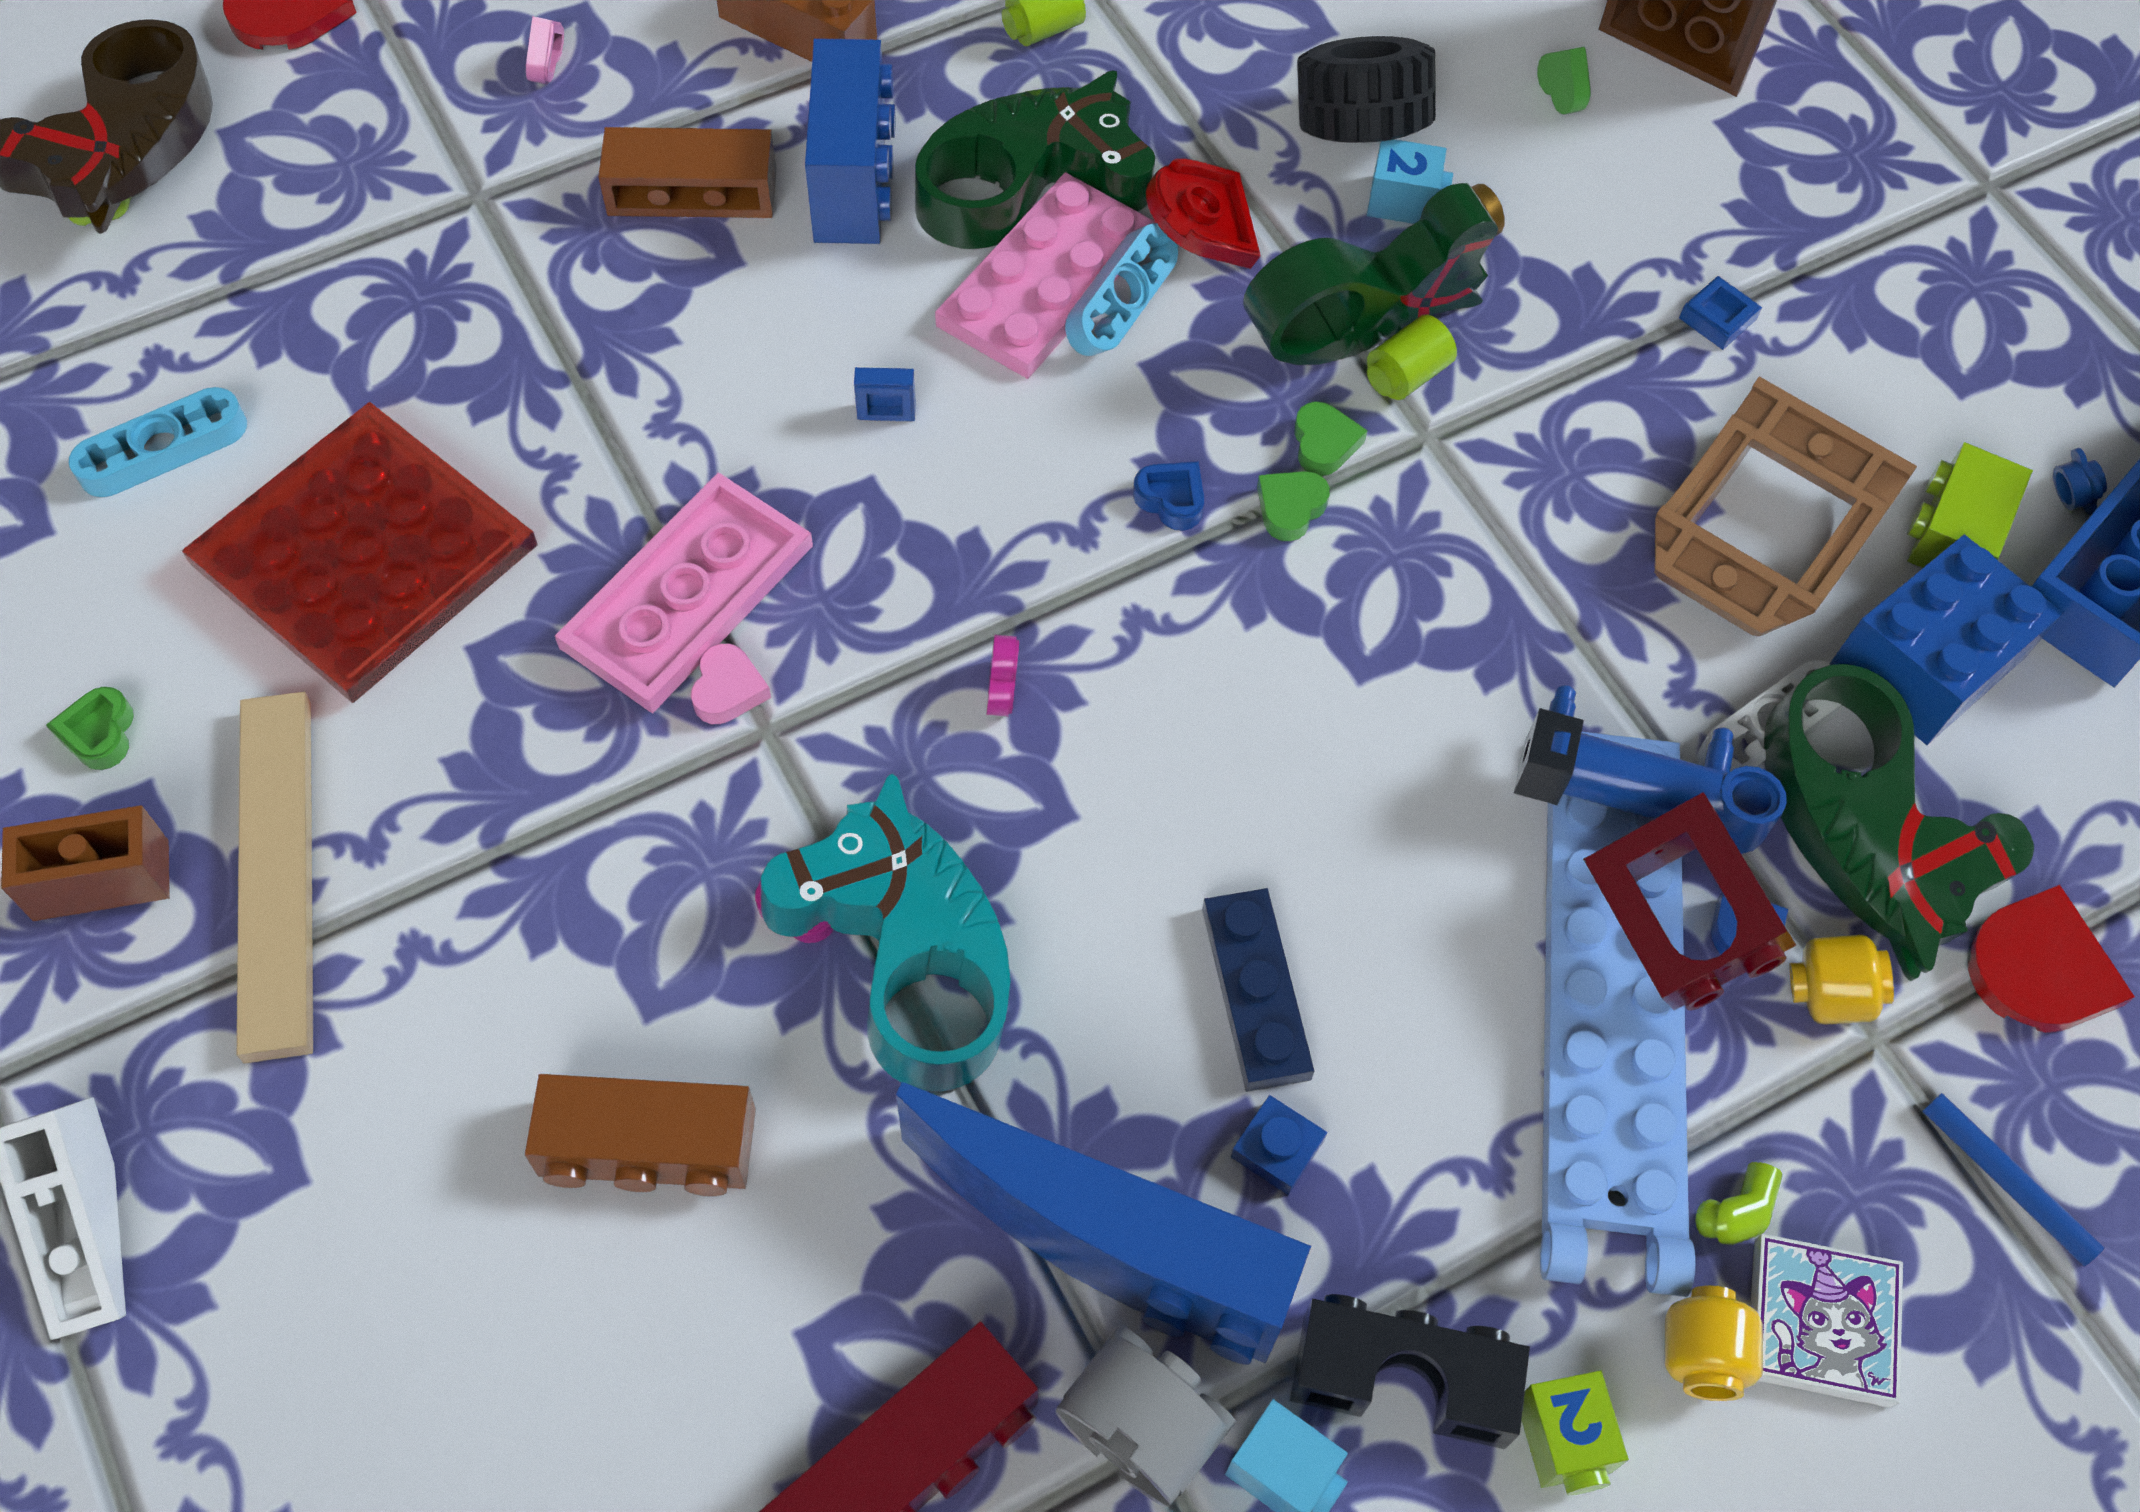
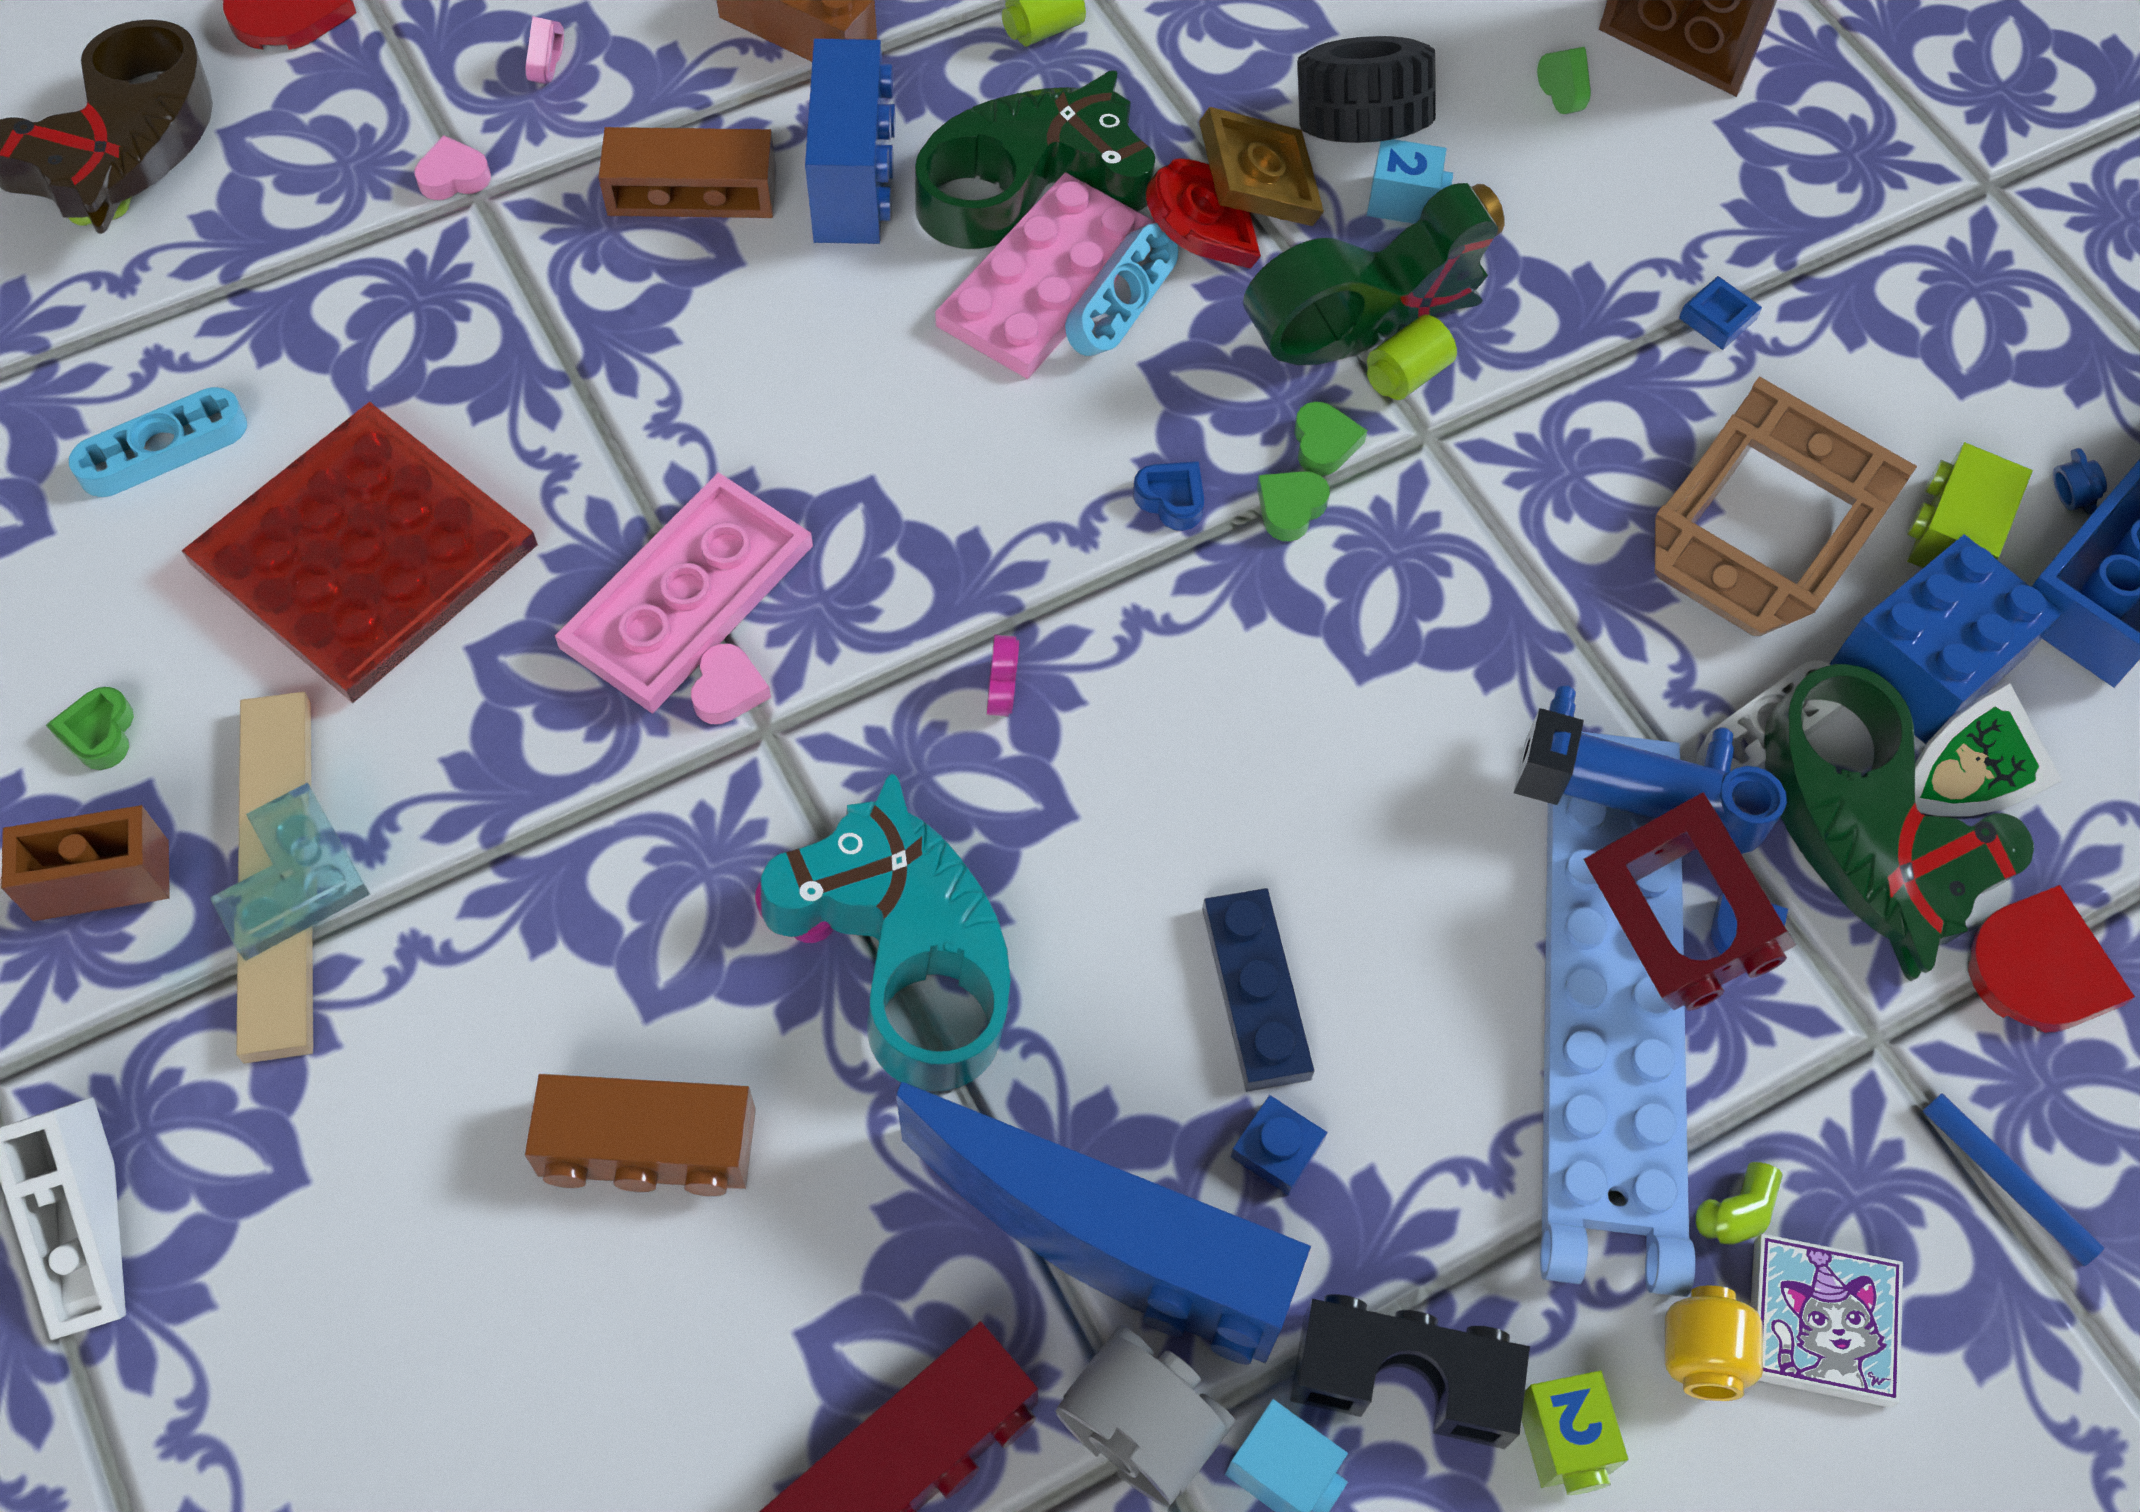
blue tile [854,367,916,421] -> none
yellow head [1789,935,1894,1025] -> none
none -> clear light blue plate [210,782,371,961]
none -> bright pink tile [414,135,491,200]
none -> pearl gold plate [1199,106,1324,226]
none -> shield [1915,681,2062,816]

